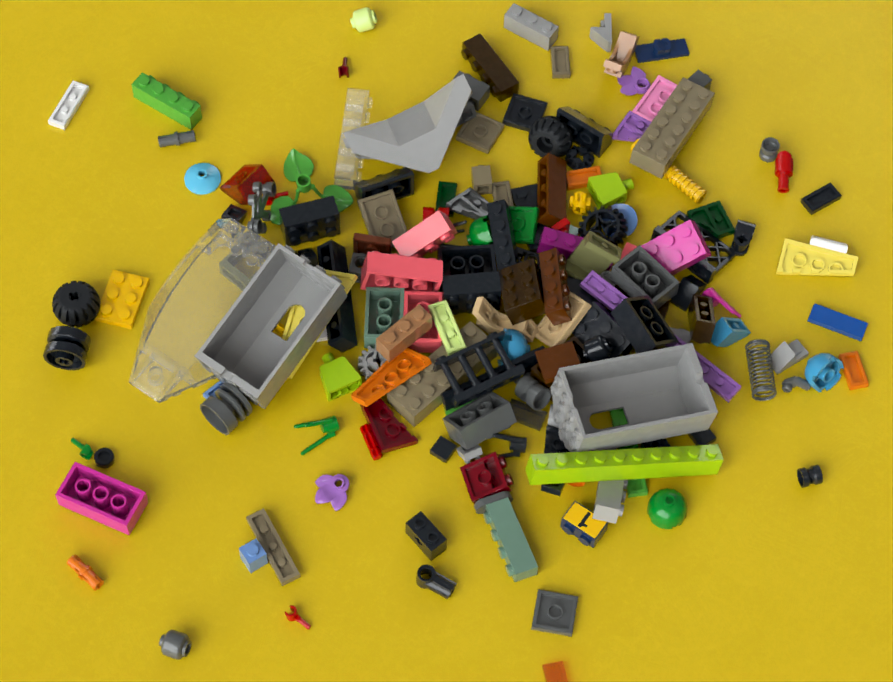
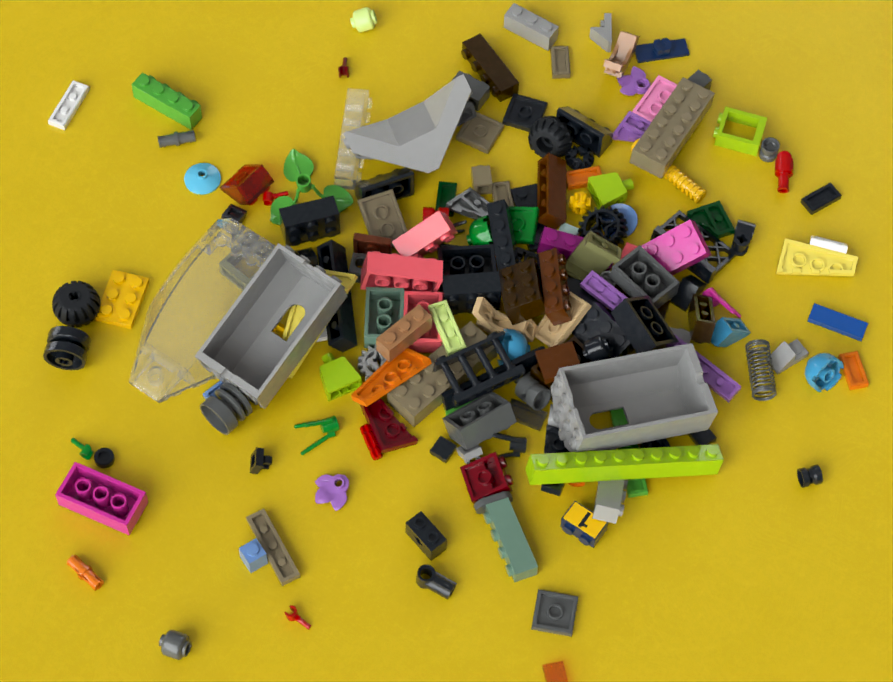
dark grey plant [247,182,277,236] -> none
red plate [551,217,570,233] -> none
green cylinder [647,488,687,529] -> none
dark grey arm [782,376,811,393] -> none
none -> black tile [250,447,272,474]
none -> lime window [713,107,767,156]

